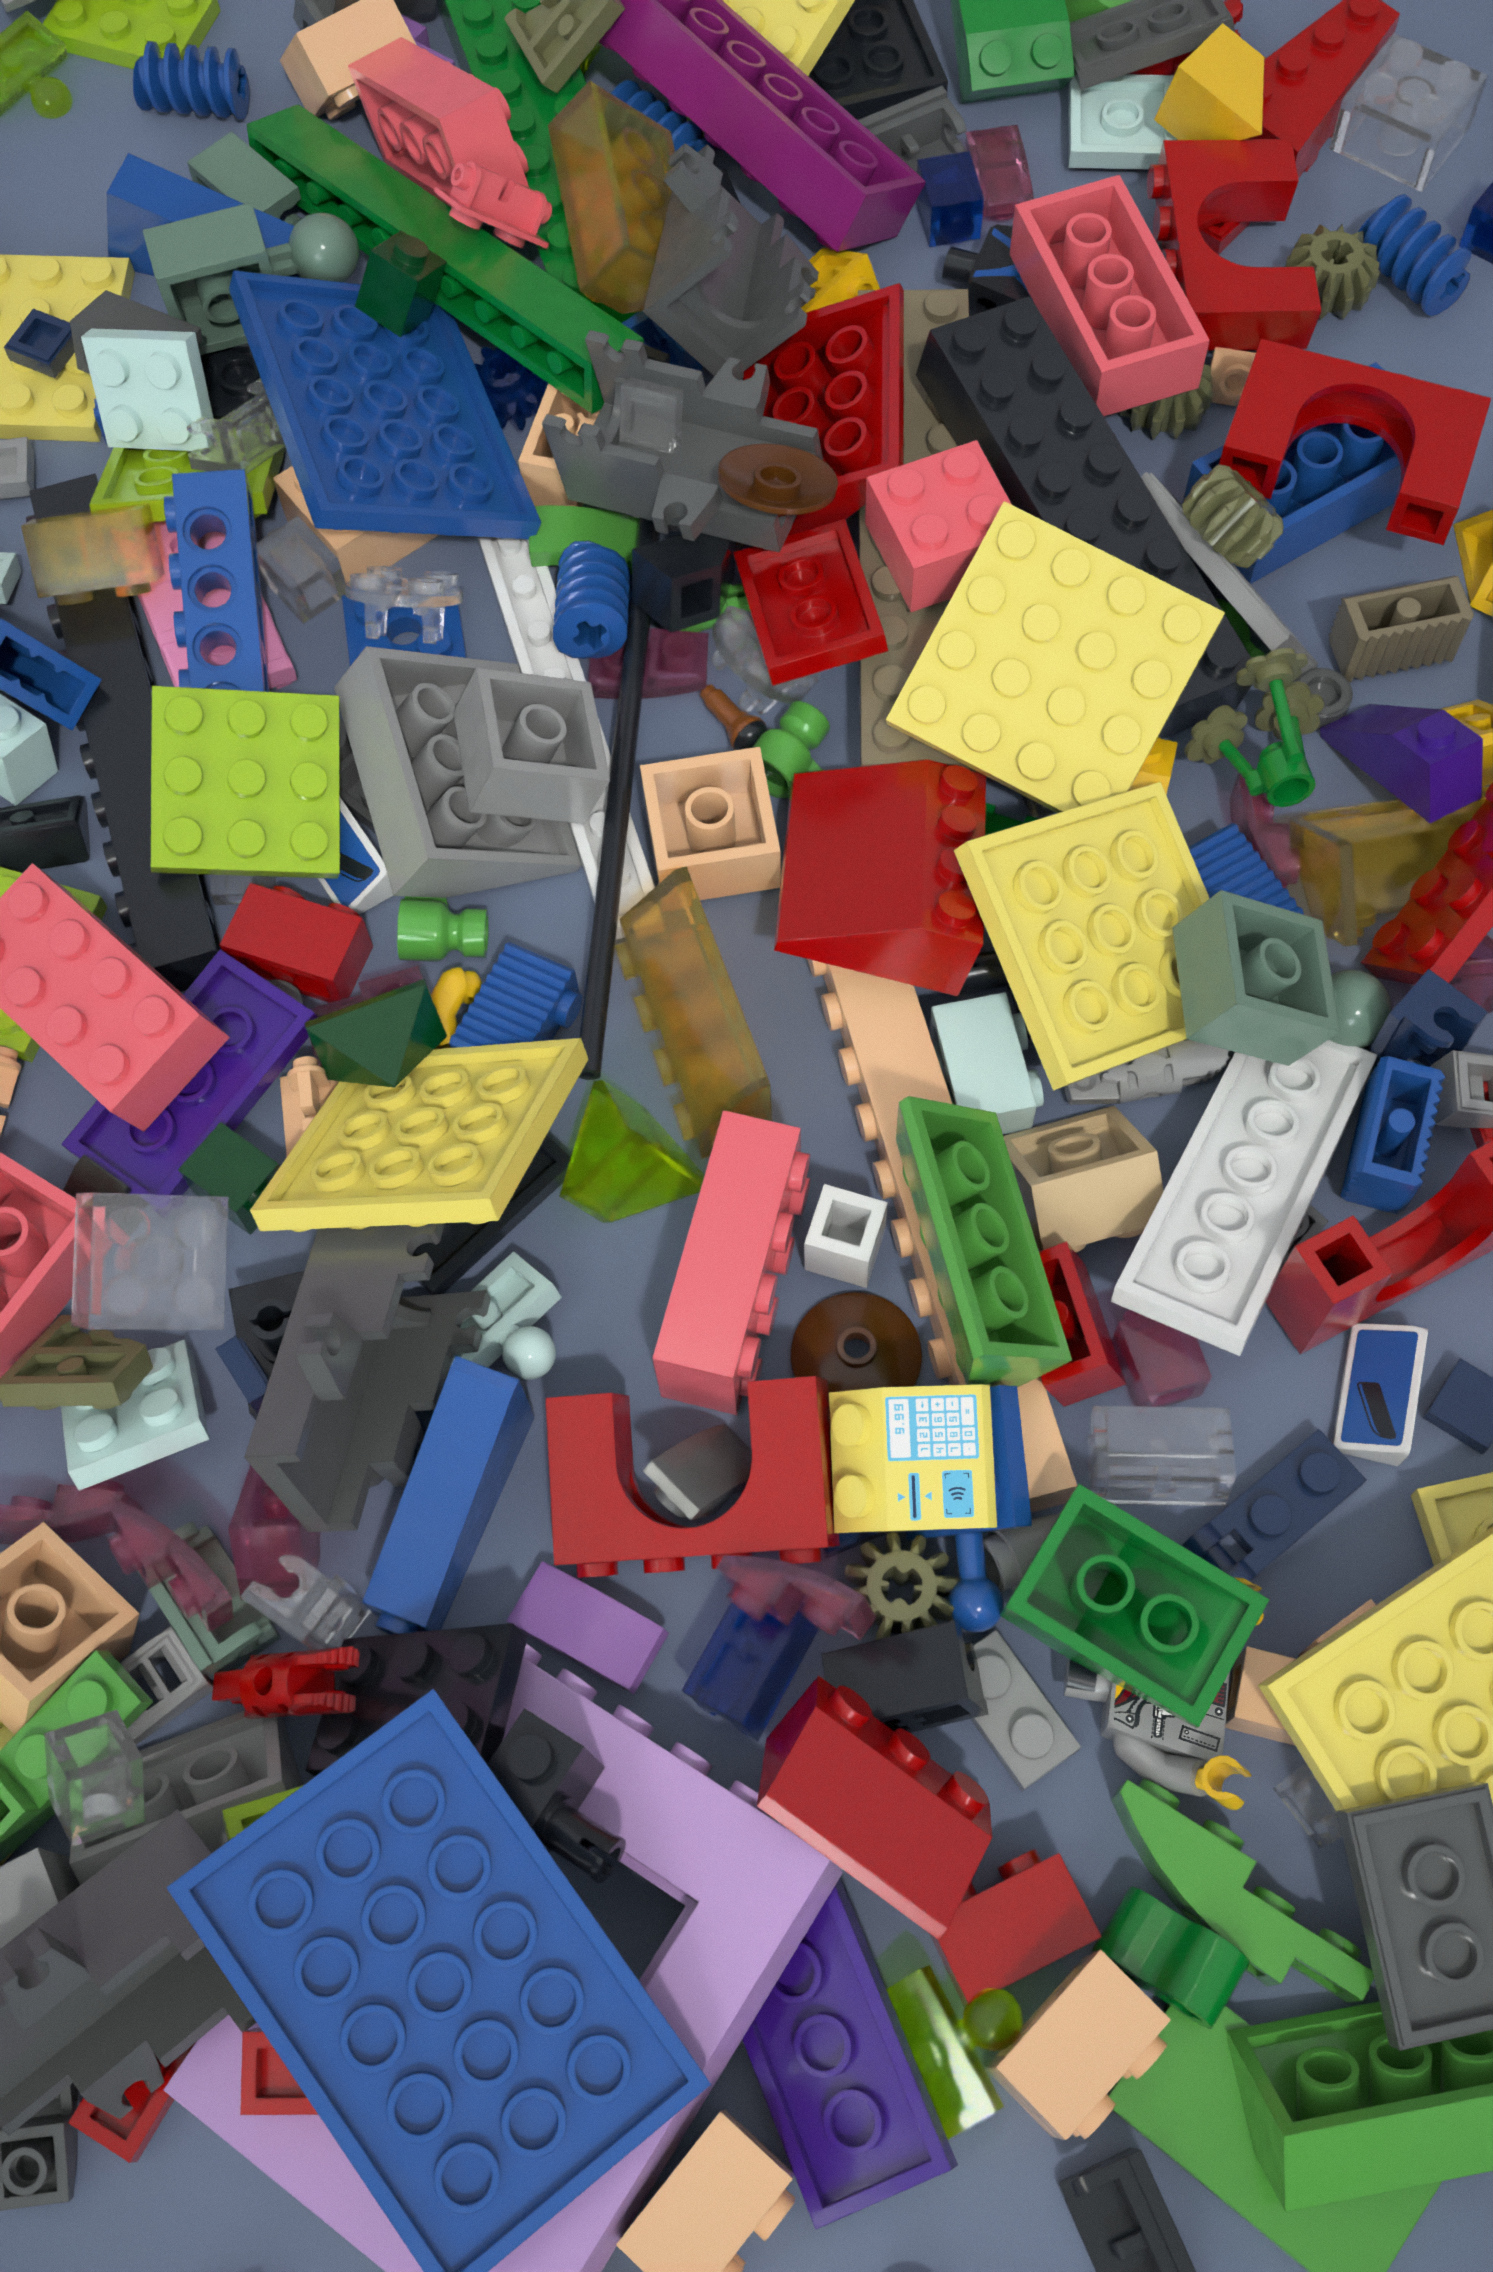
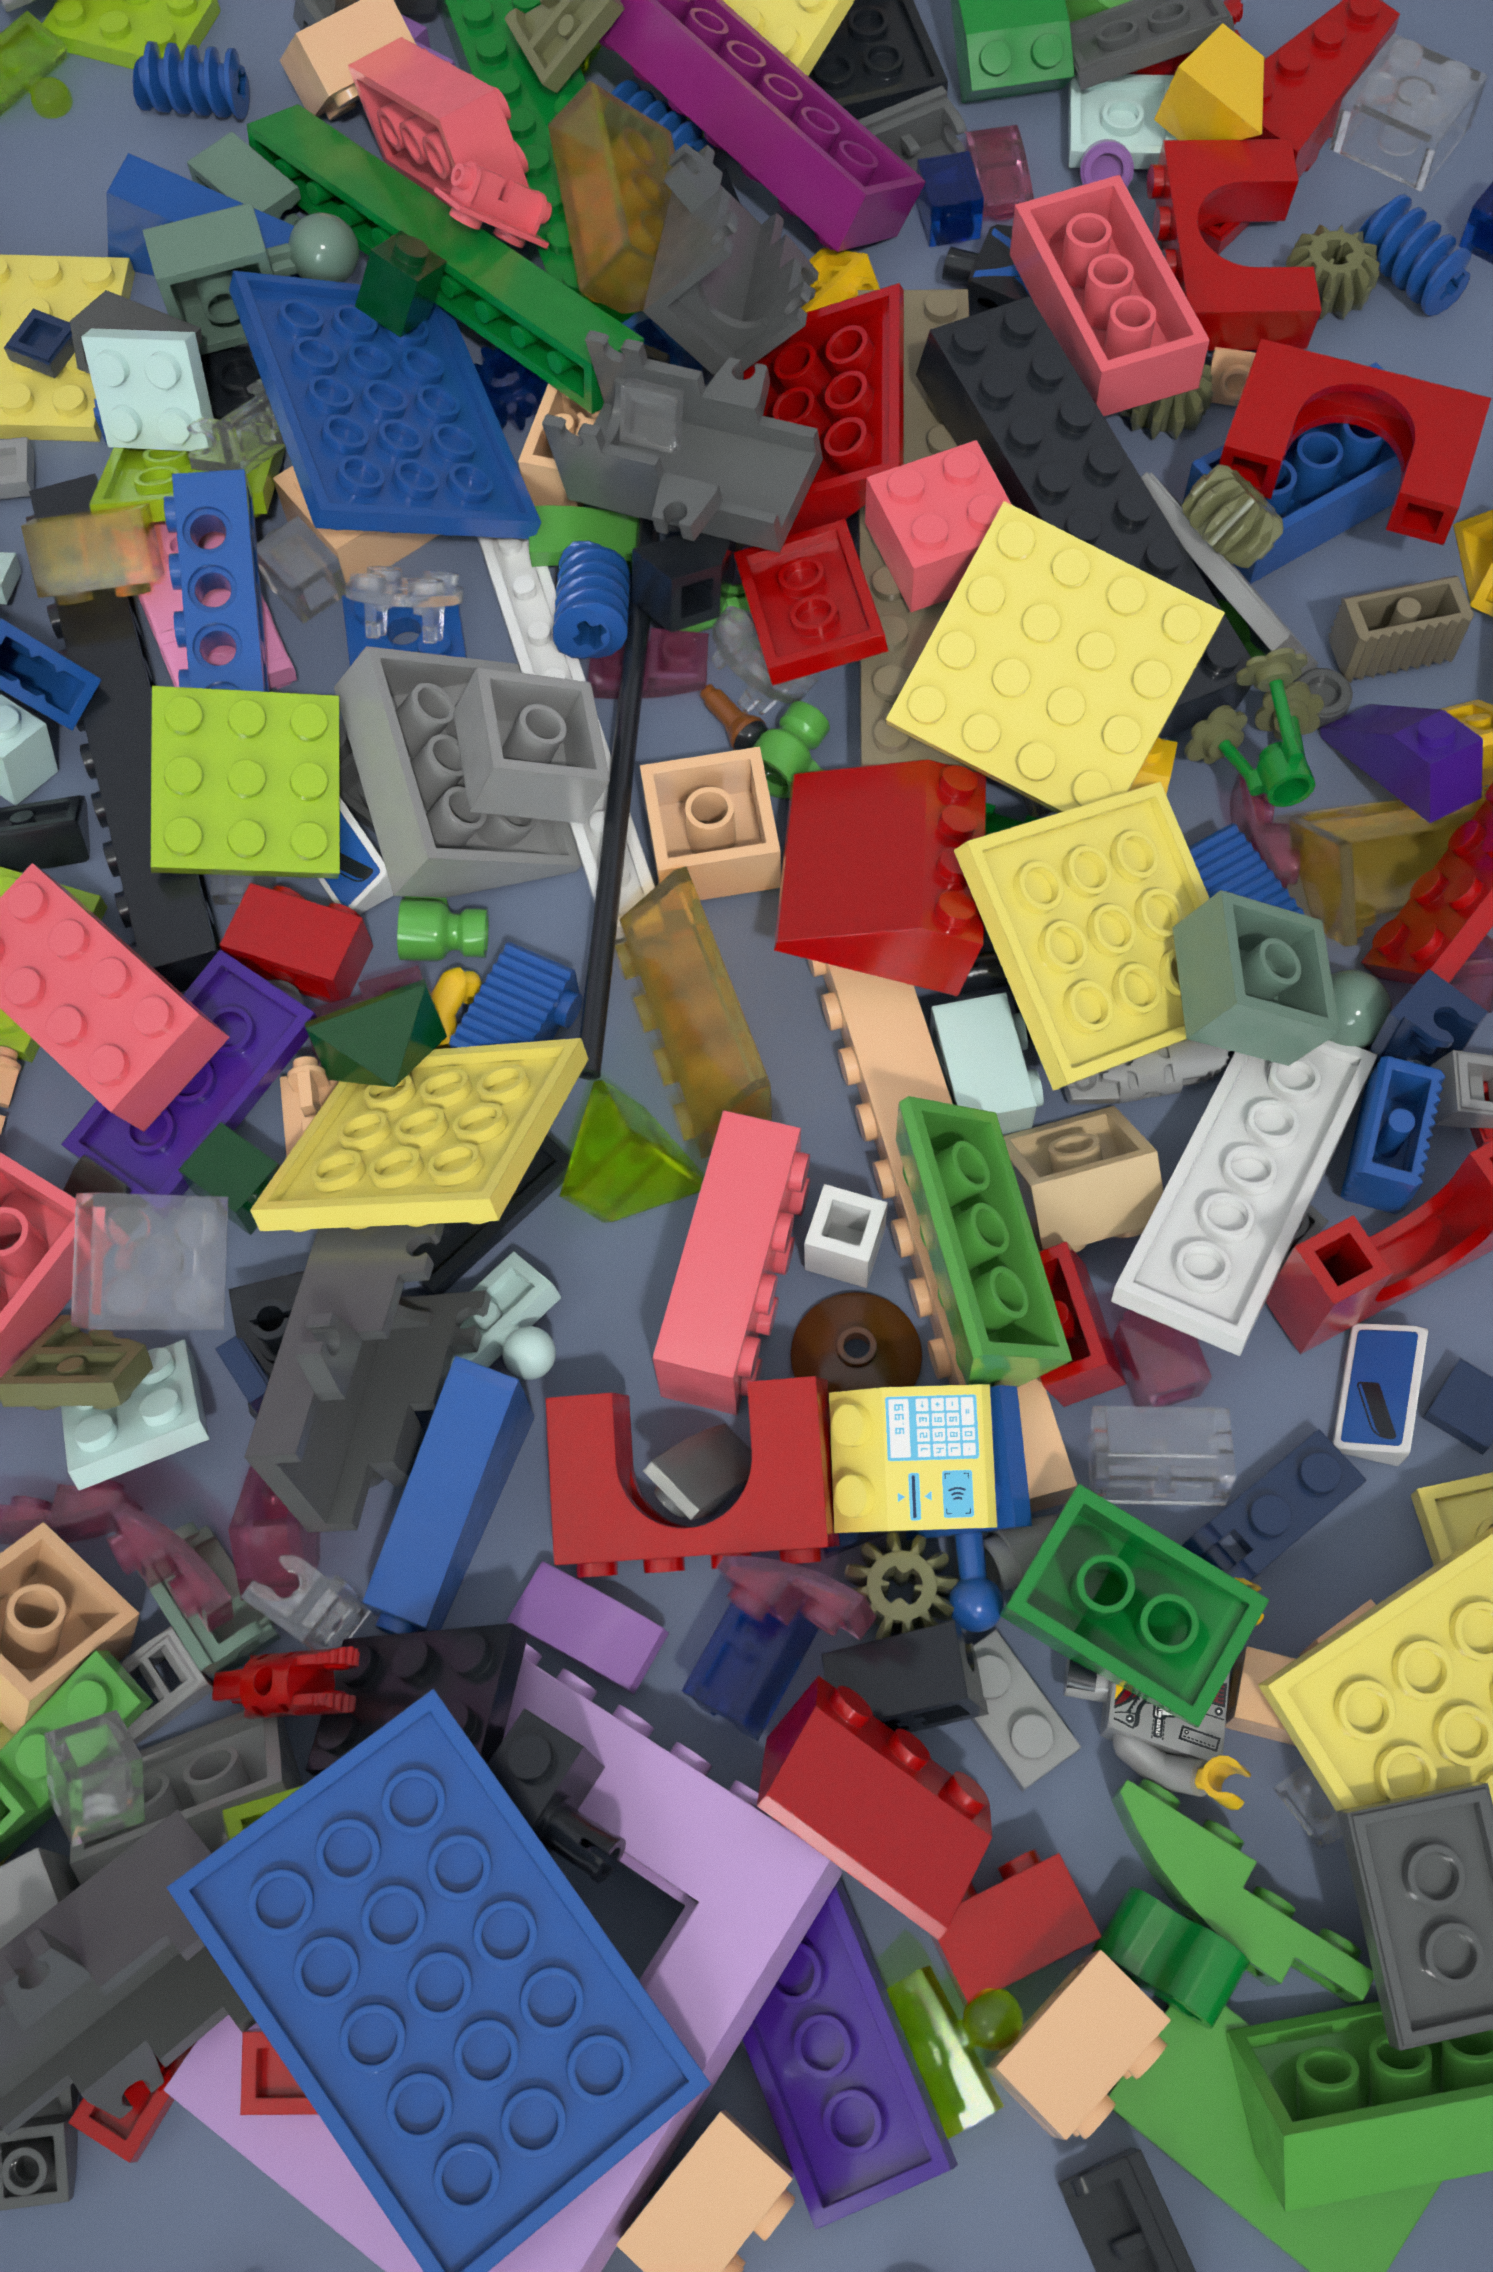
reddish brown dish [718,443,838,517] -> none
none -> medium lavender tile [1079,139,1134,187]

